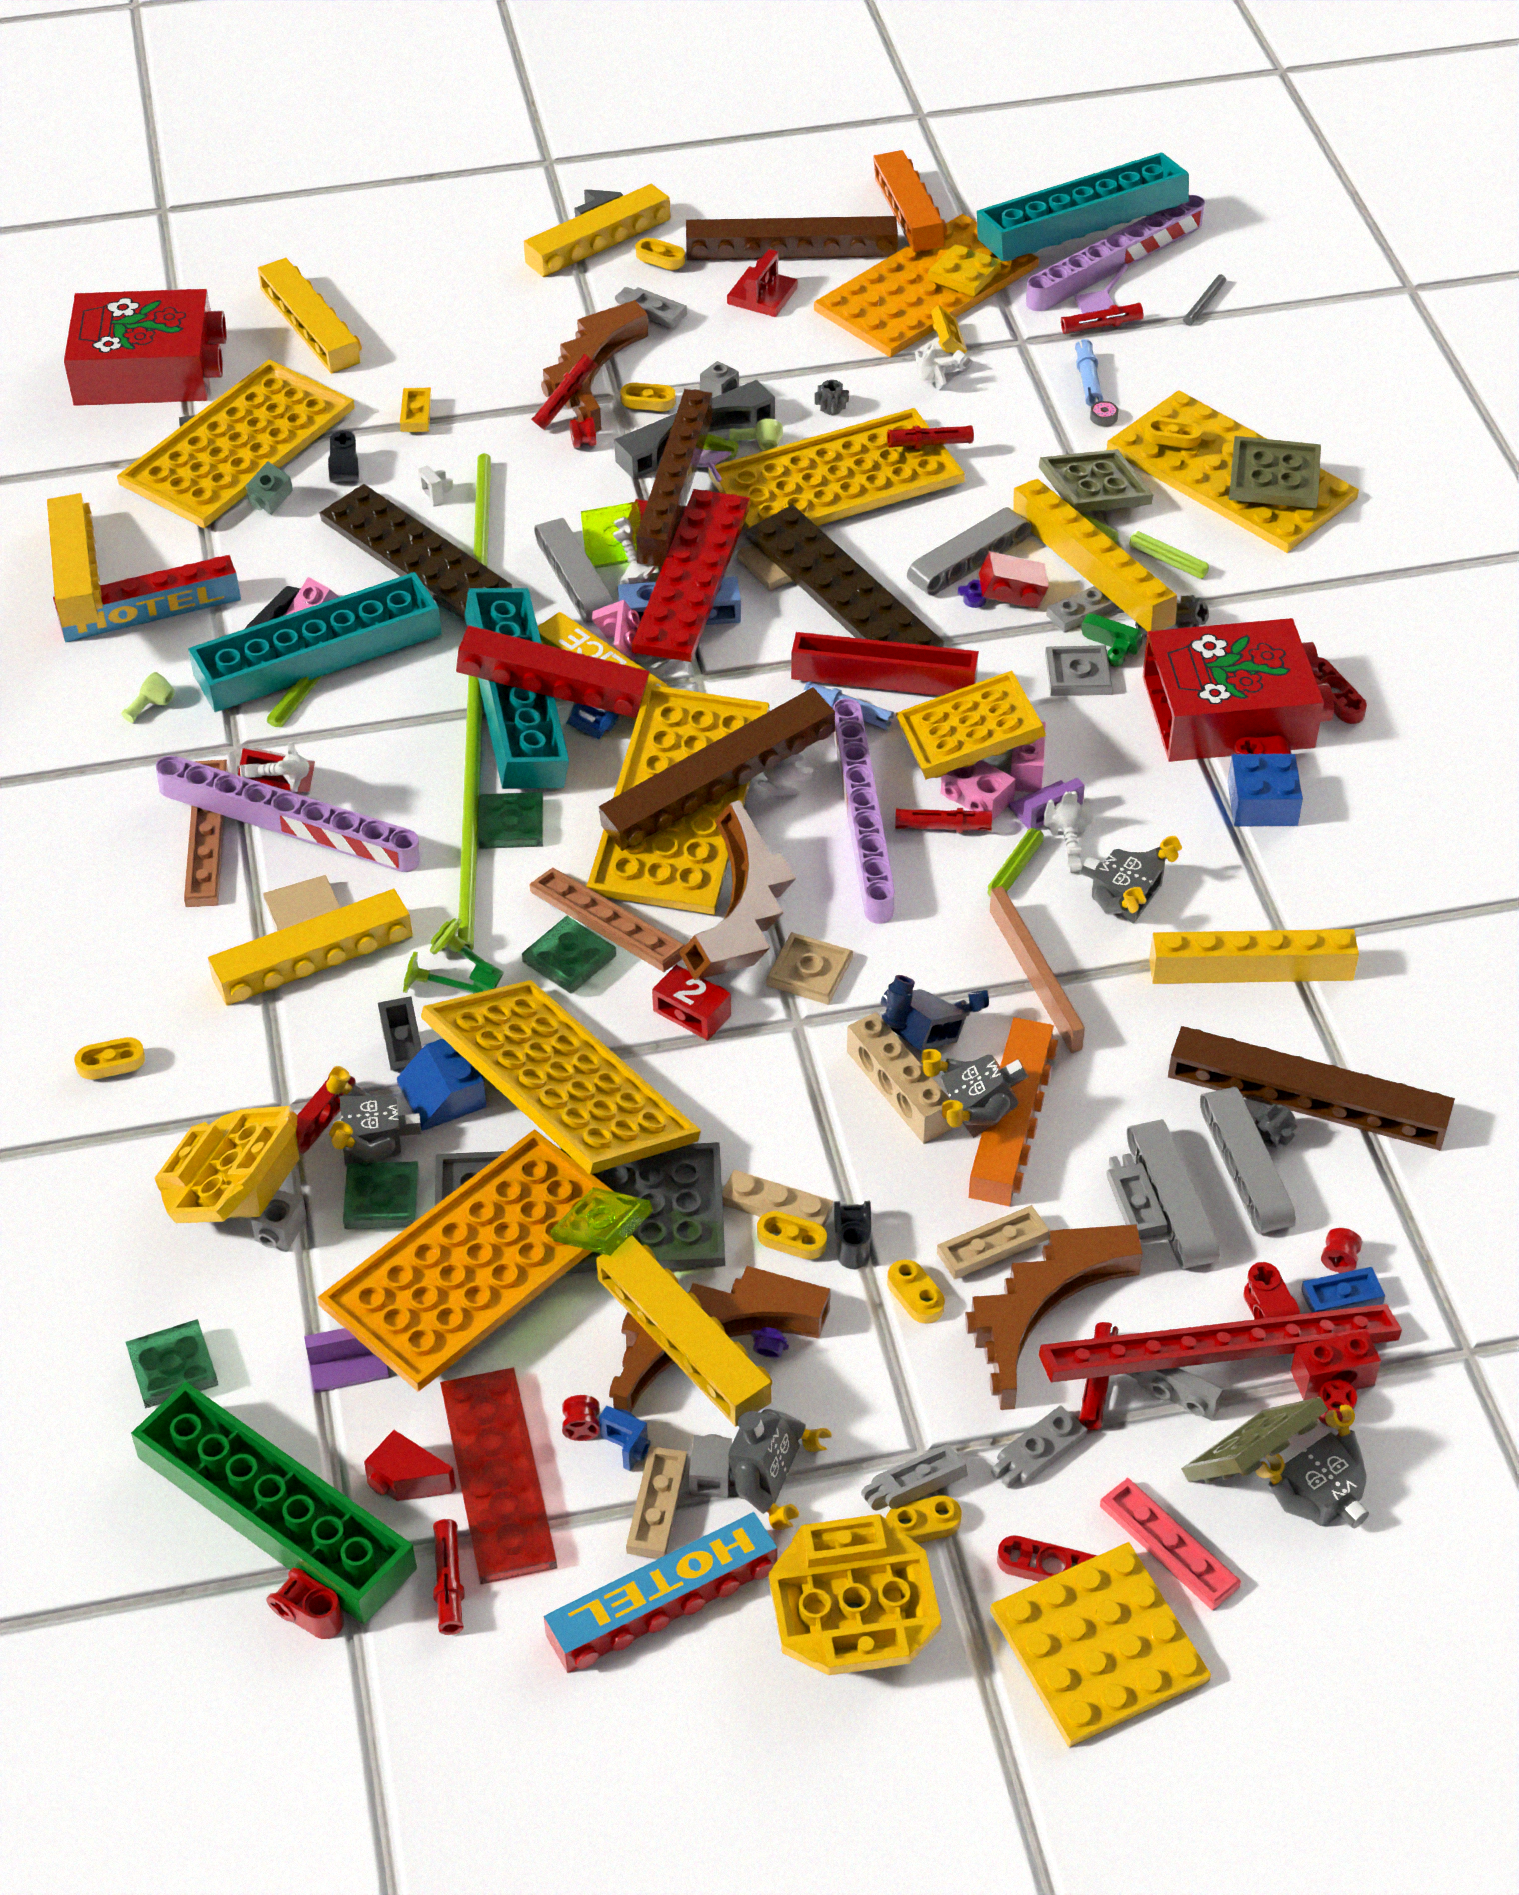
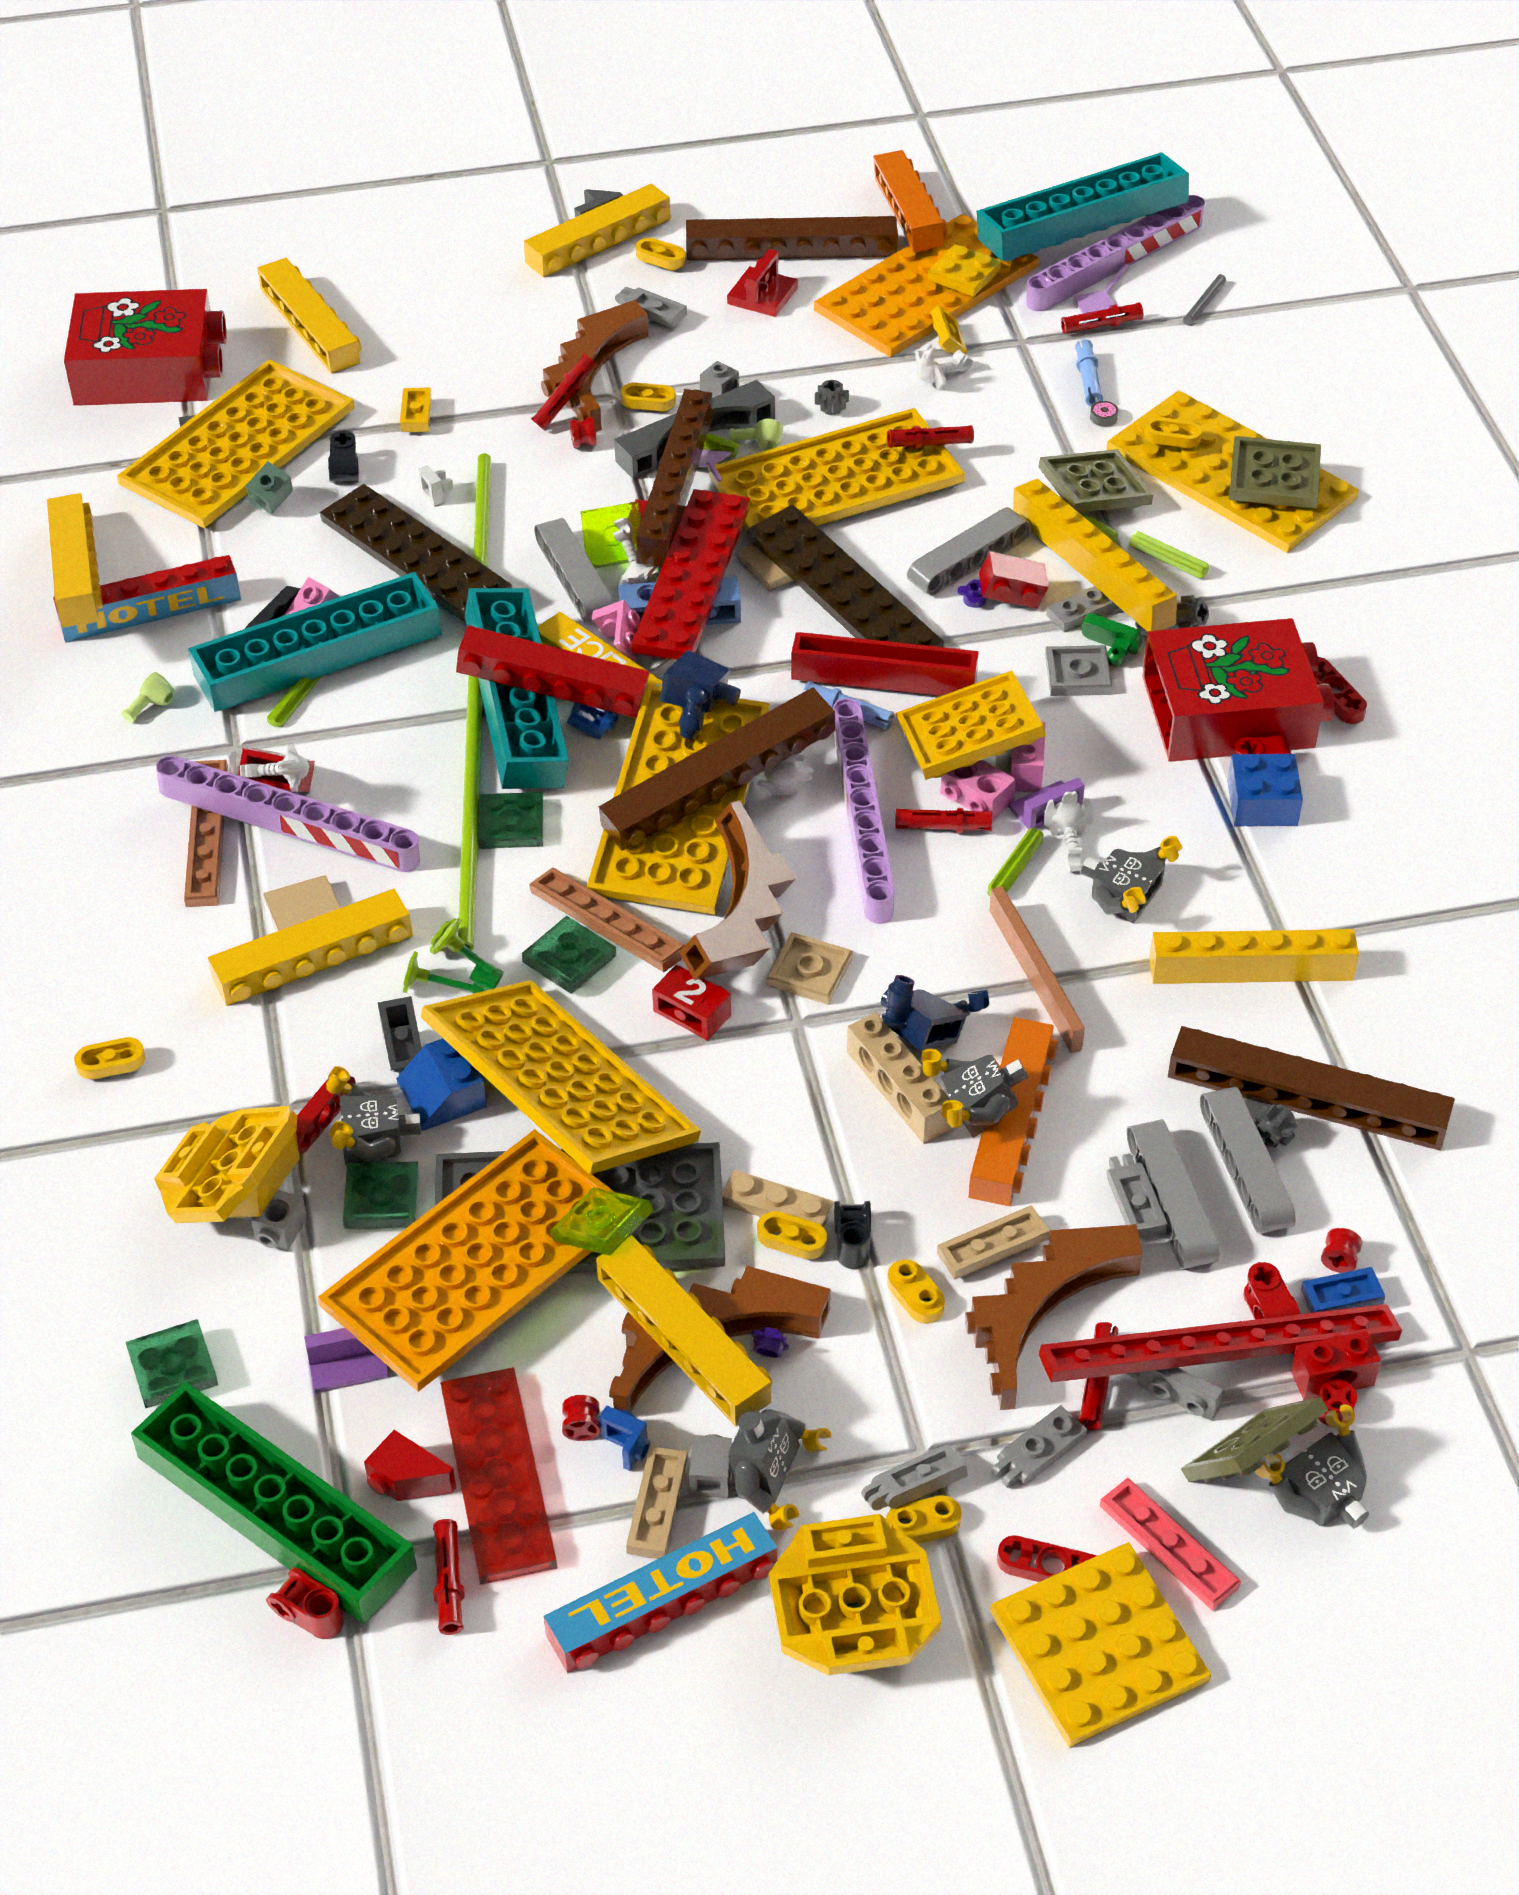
none -> dark blue torso [659,650,741,739]

